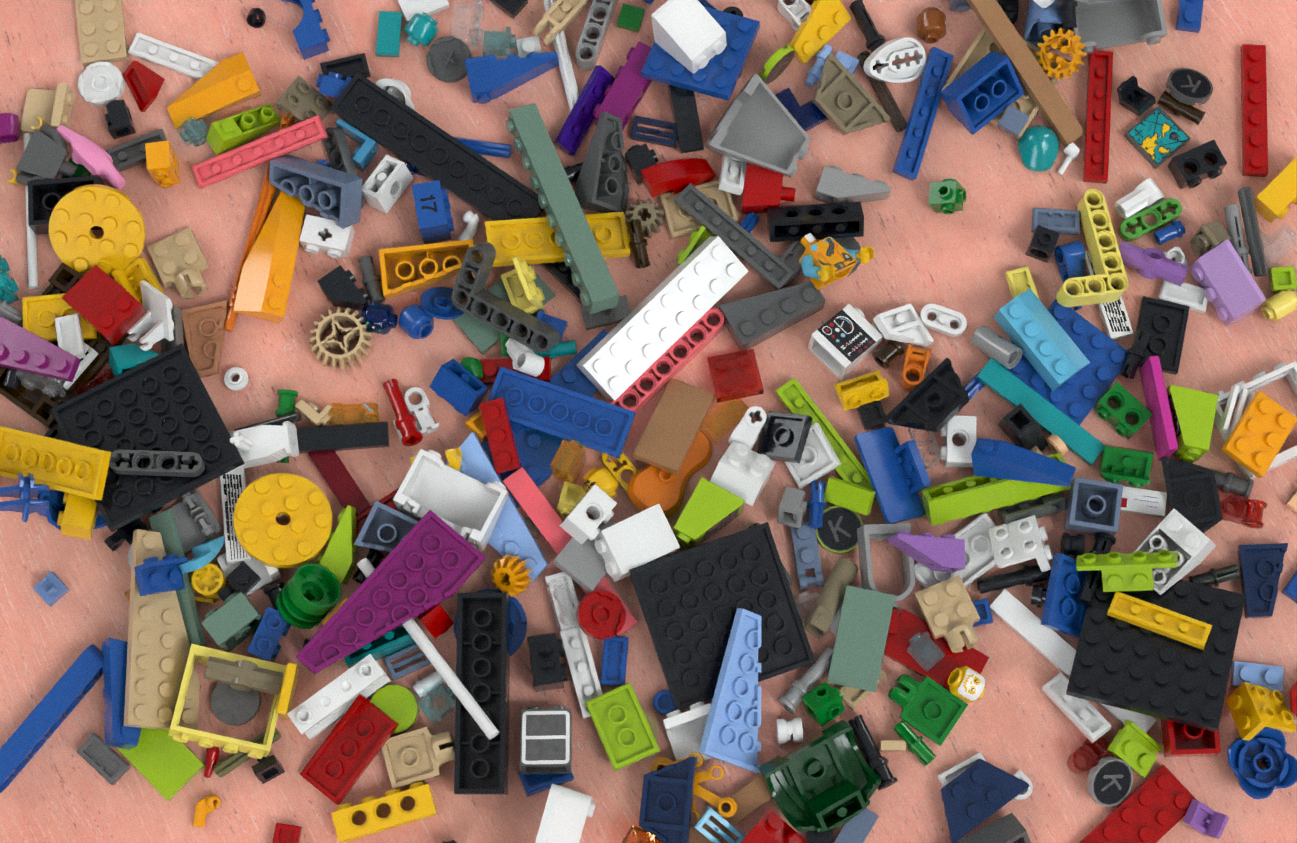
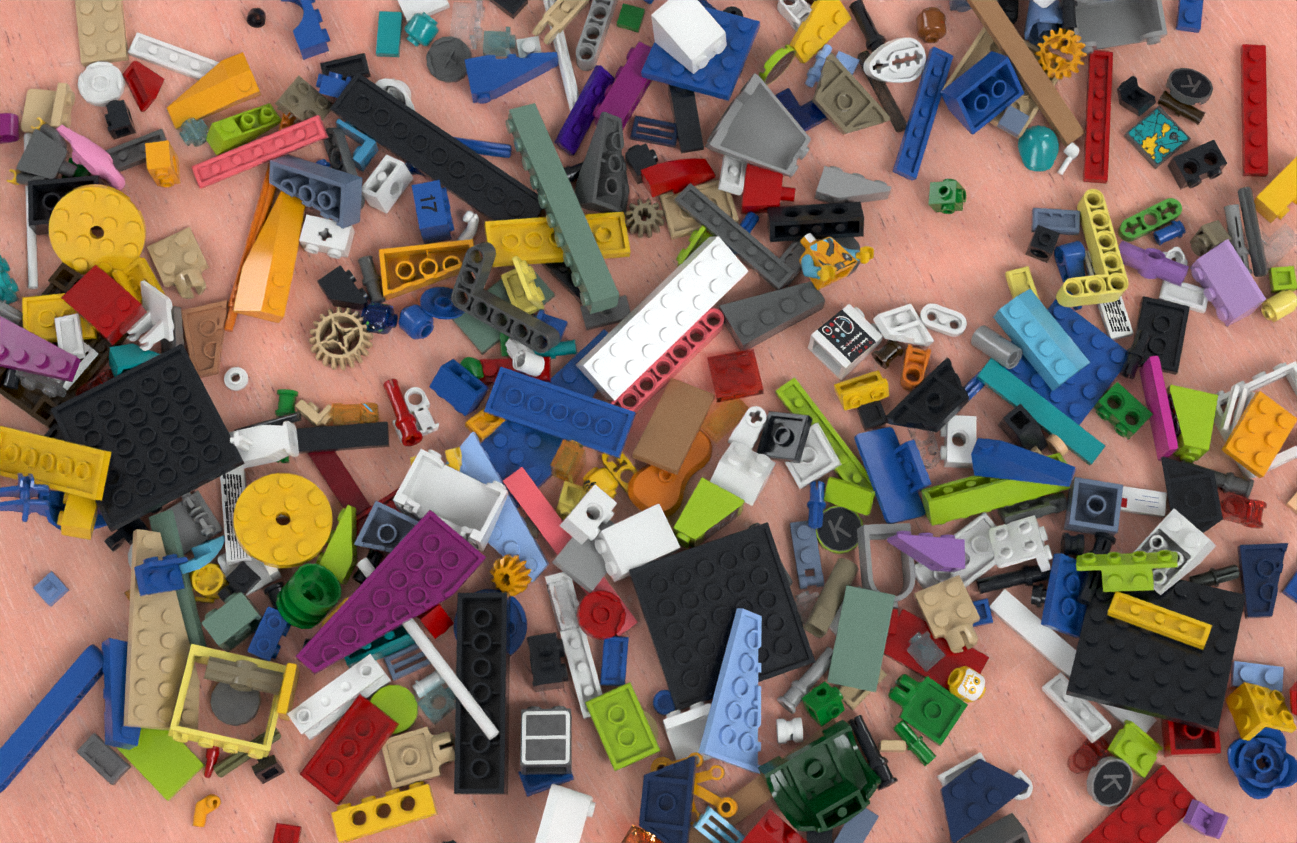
dark grey beam [109,450,205,477] -> none
red plate [479,398,521,474] -> none
dark brown pin [626,219,650,268] -> none
light grey brick [777,486,808,529] -> none
green bracket [1099,444,1154,487] -> none
white piece [1114,178,1165,219] -> none

